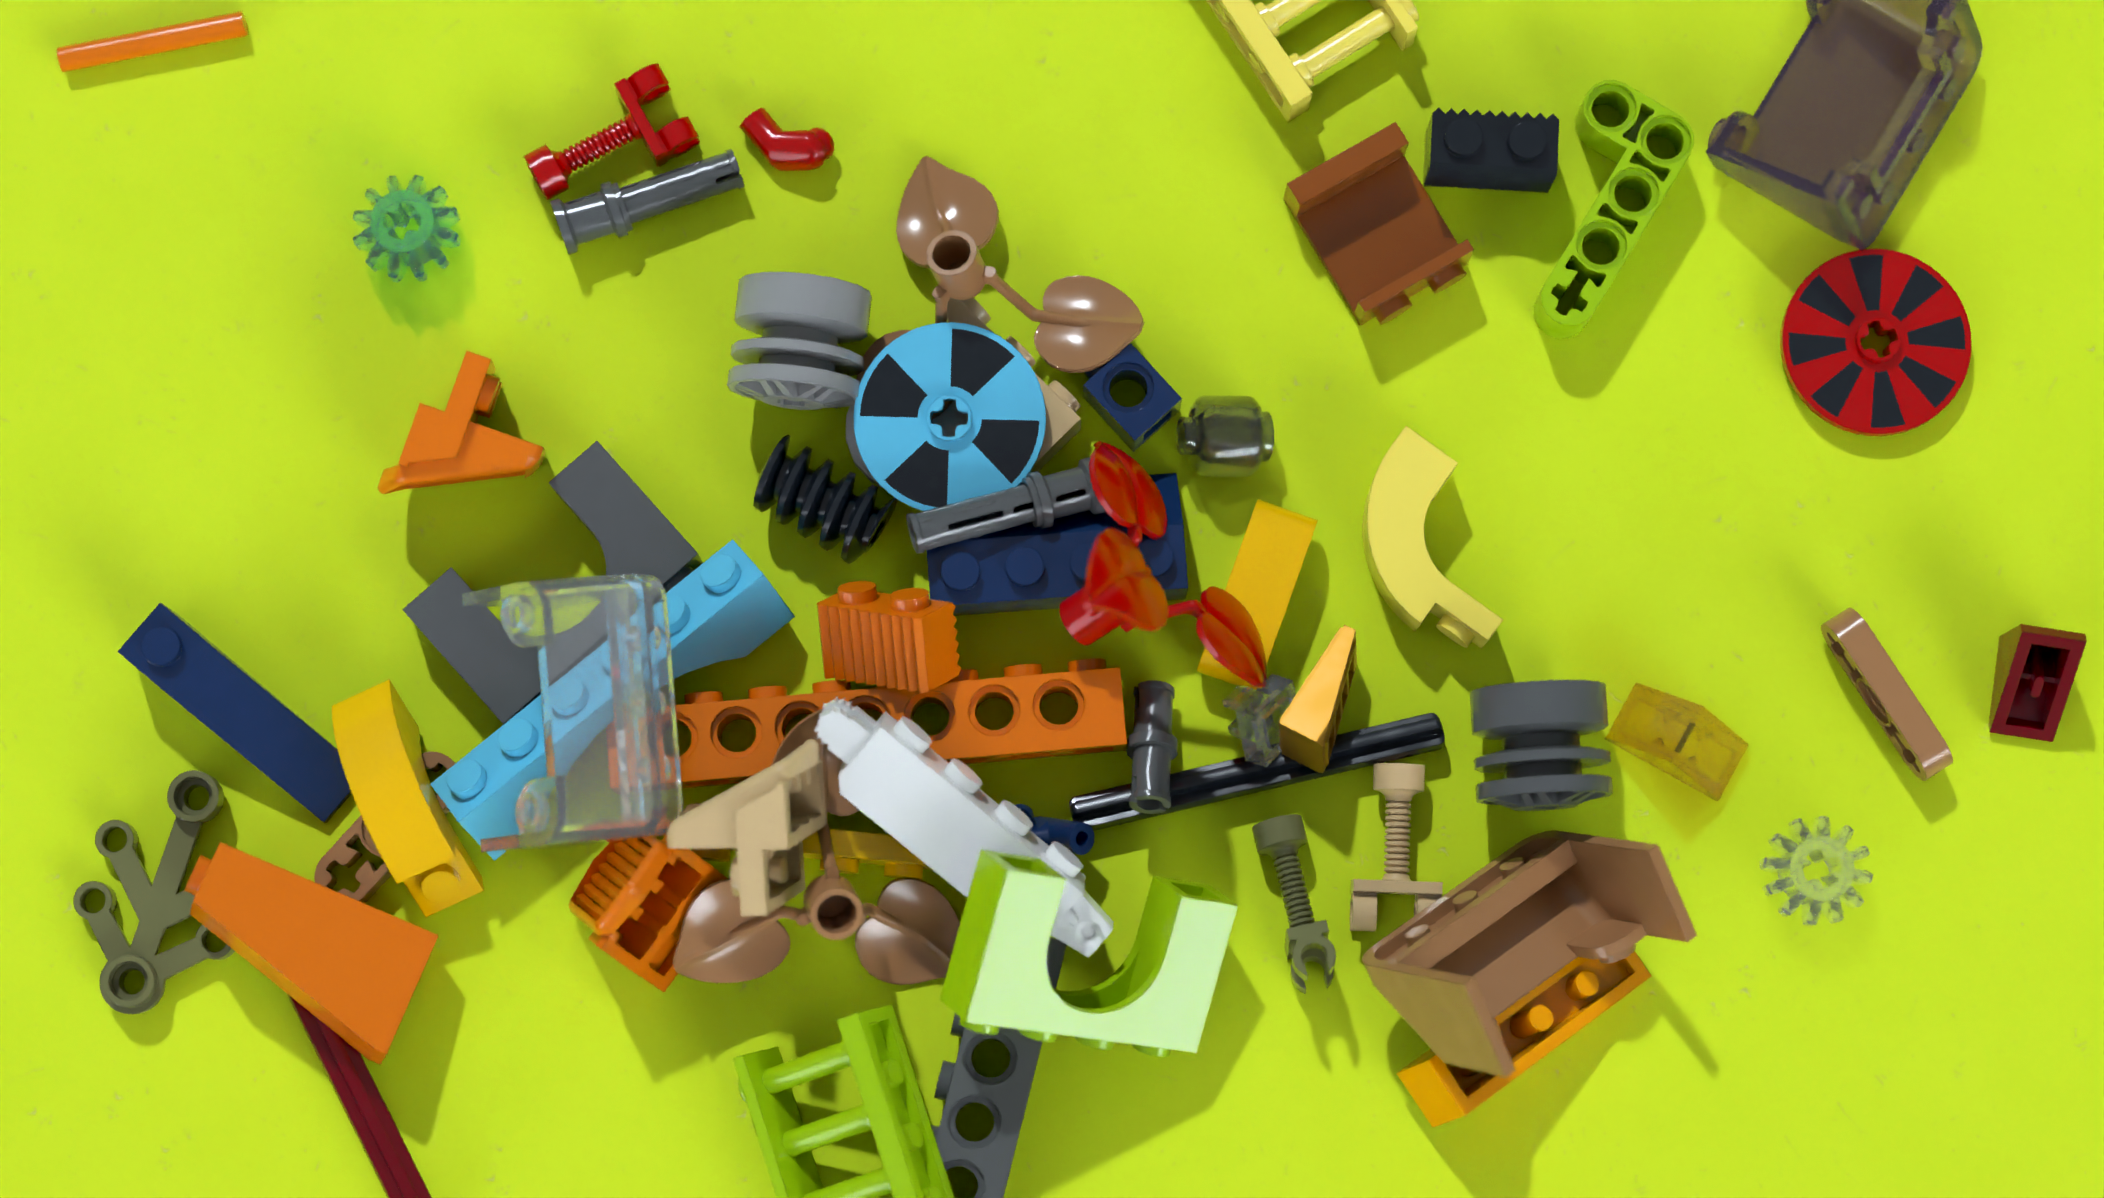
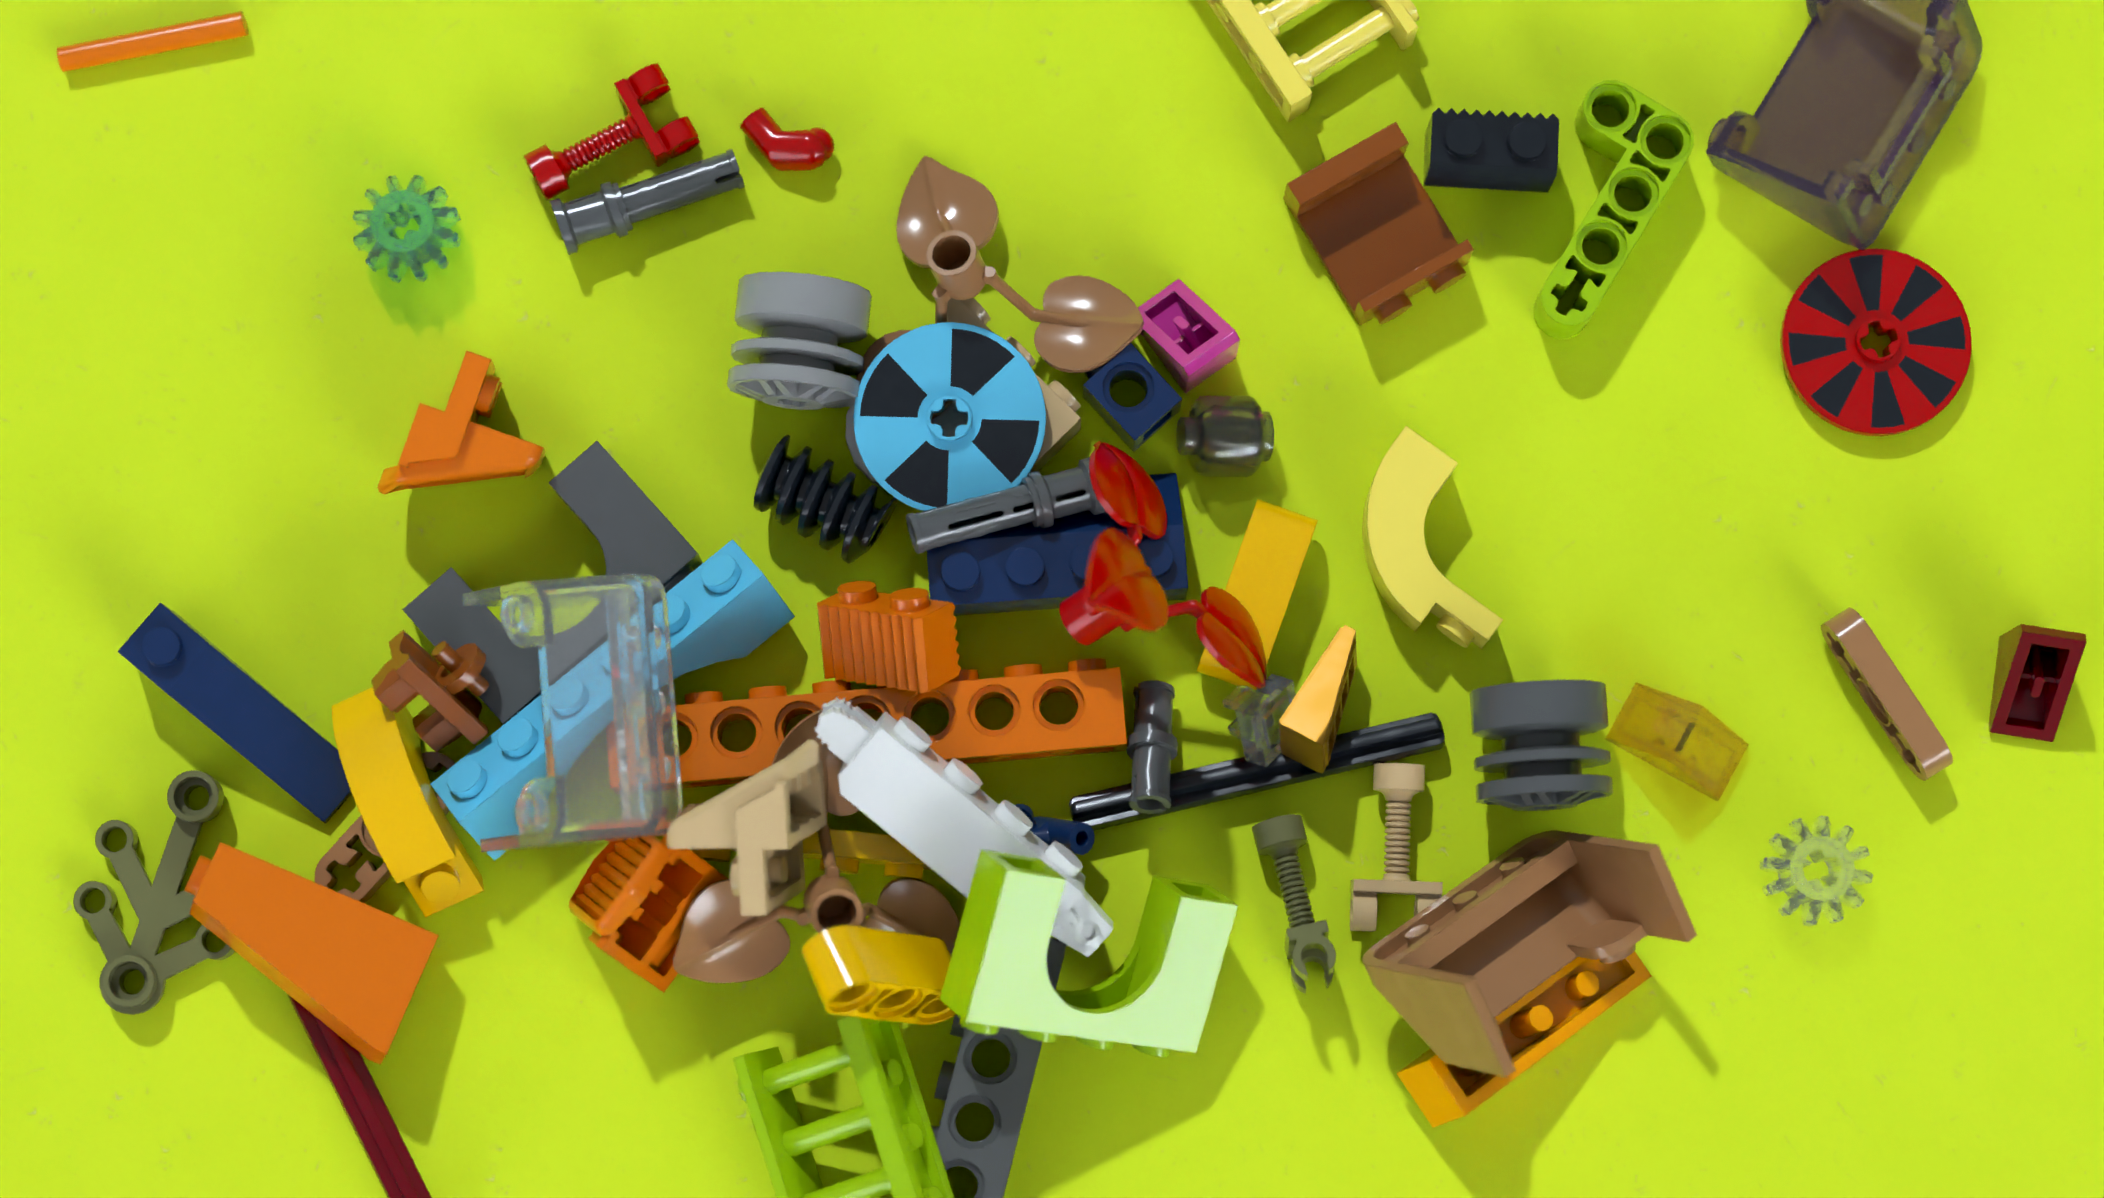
none -> dark orange hips [371,630,489,752]
none -> yellow beam [802,925,957,1025]
none -> dark pink slope [1138,279,1240,394]

